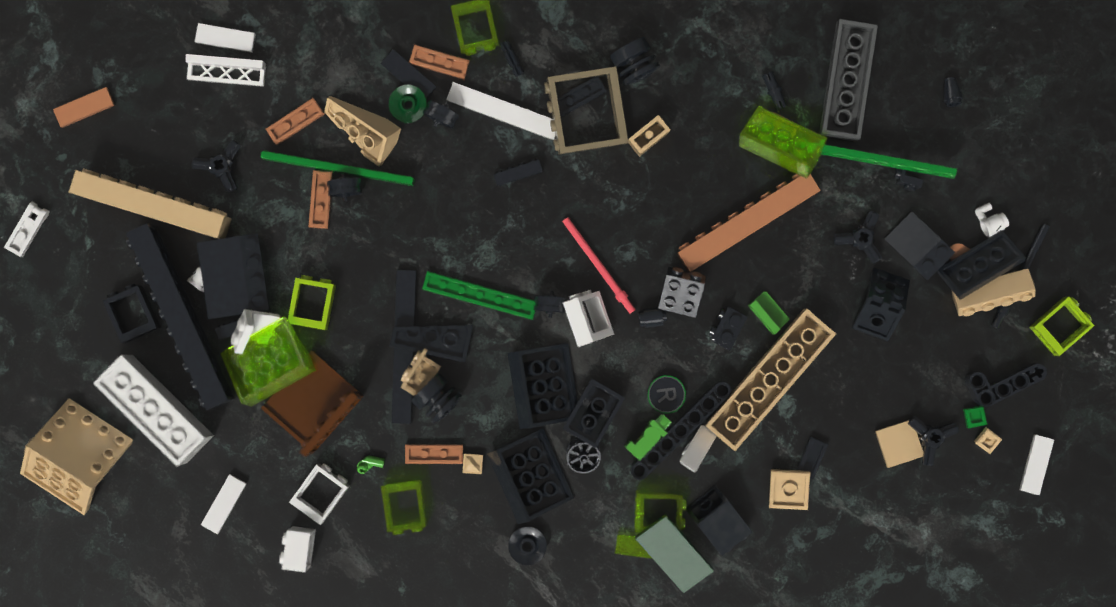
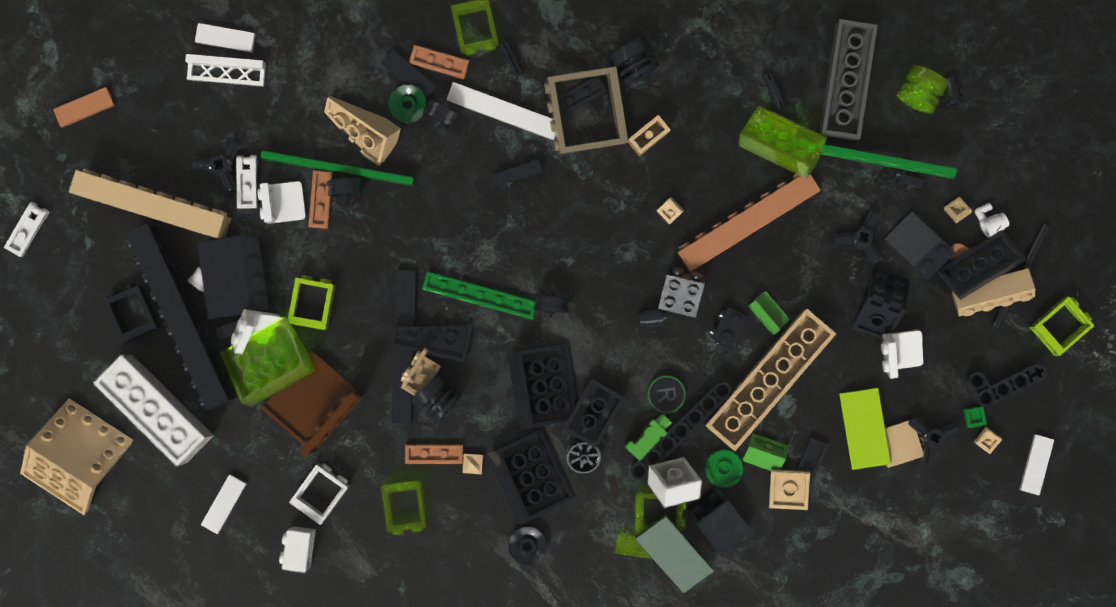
nougat tile [266,98,325,145] -> none
bright green arm [357,455,385,474] -> none
coral bar [562,217,636,314] -> none
white window [563,290,614,347] -> none
white piece [680,425,716,472] -> none
none -> white plate [236,155,258,209]
none -> white bracket [258,181,306,224]
none -> white brick [648,457,701,507]
none -> tan tile [657,197,684,224]
none -> green tile [705,449,743,488]
none -> bright green panel [743,433,788,471]
none -> lime tile [840,388,891,470]
none -> white bracket [881,329,923,379]
none -> clear neon green wheel [897,65,948,114]
none -> tan tile [944,196,972,223]

